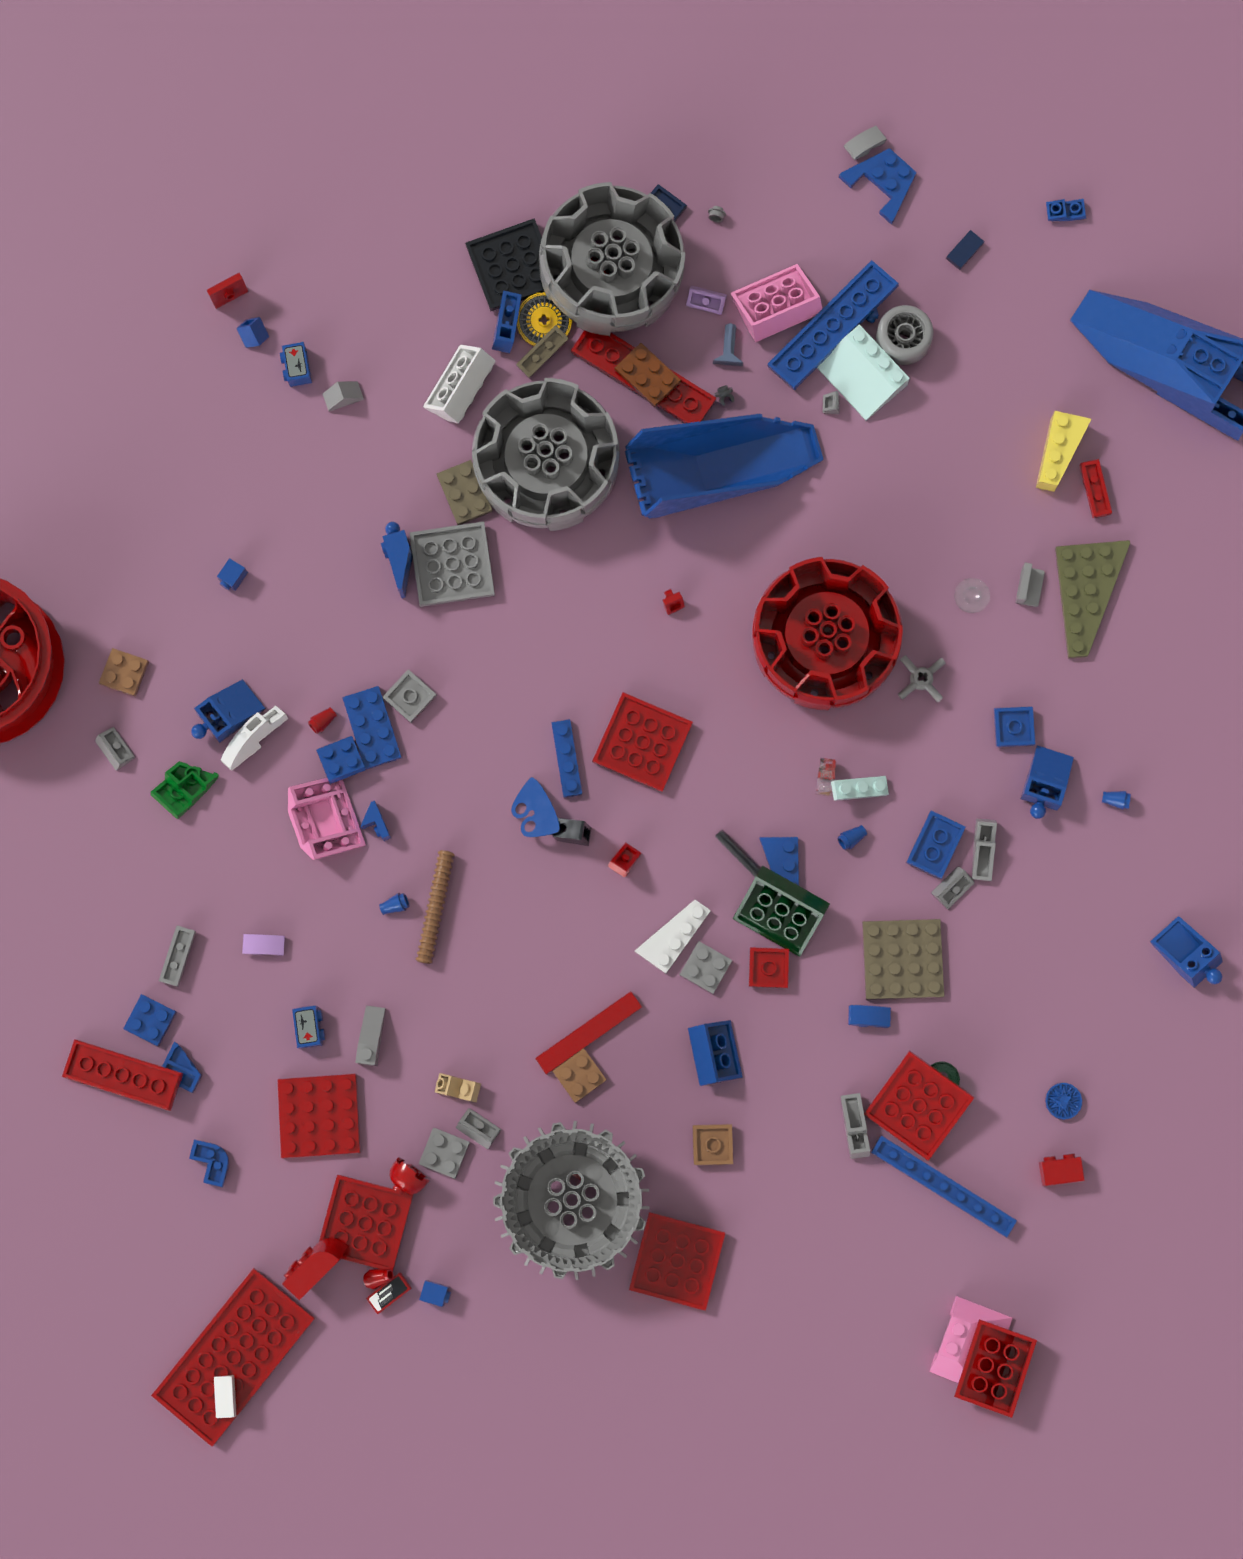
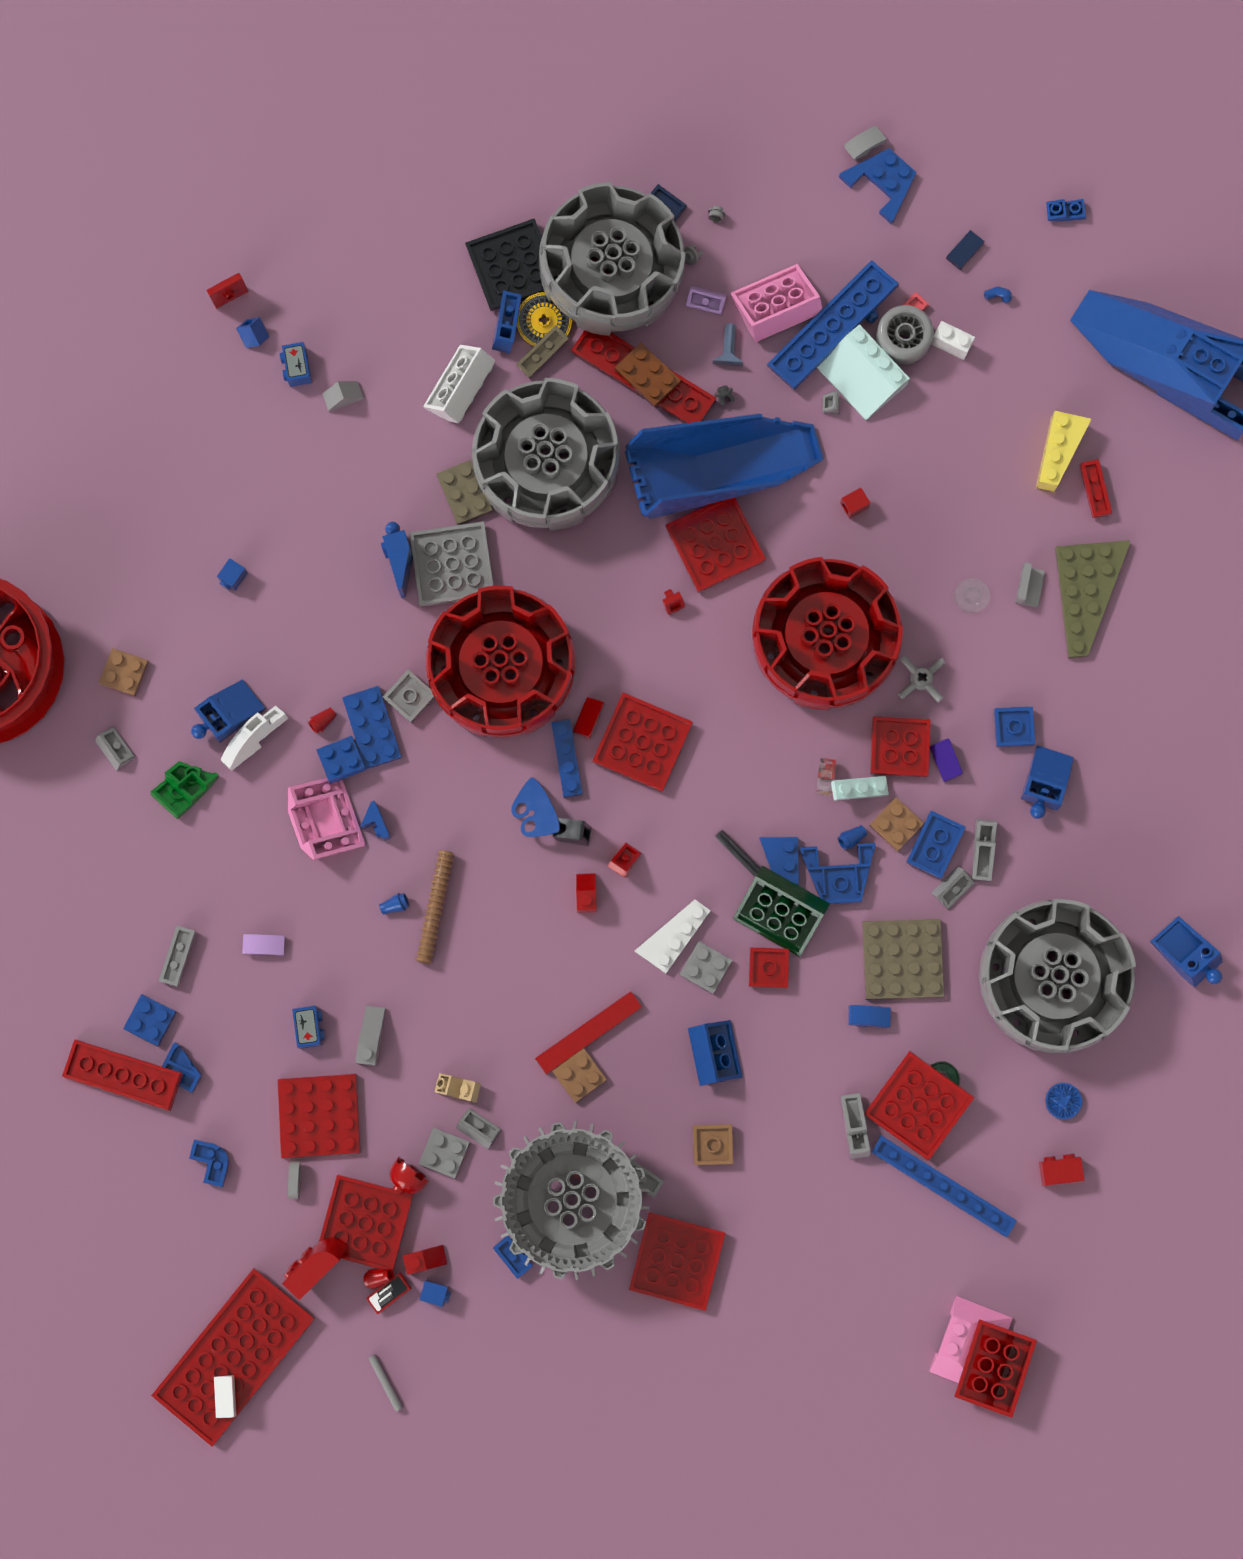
blue cone [1102,791,1131,810] -> none
none -> light grey beam [288,1161,301,1199]
none -> light grey bar [368,1354,403,1412]
none -> red slope [402,1245,448,1275]
none -> red wheel [426,586,576,737]
none -> blue plate [493,1235,533,1279]
none -> red slope [572,697,605,739]
none -> red slope [576,873,597,913]
none -> light grey plate [630,1160,665,1198]
none -> red plate [665,497,766,593]
none -> light grey plate [685,245,703,265]
none -> blue wing [800,843,875,904]
none -> red panel [840,488,871,519]
none -> medium nougat plate [869,798,924,852]
none -> red plate [870,716,931,777]
none -> coral tile [903,292,929,311]
none -> dark purple slope [930,738,963,782]
none -> white brick [931,321,975,360]
none -> light grey wheel [979,899,1136,1053]
none -> blue arm [984,286,1012,303]

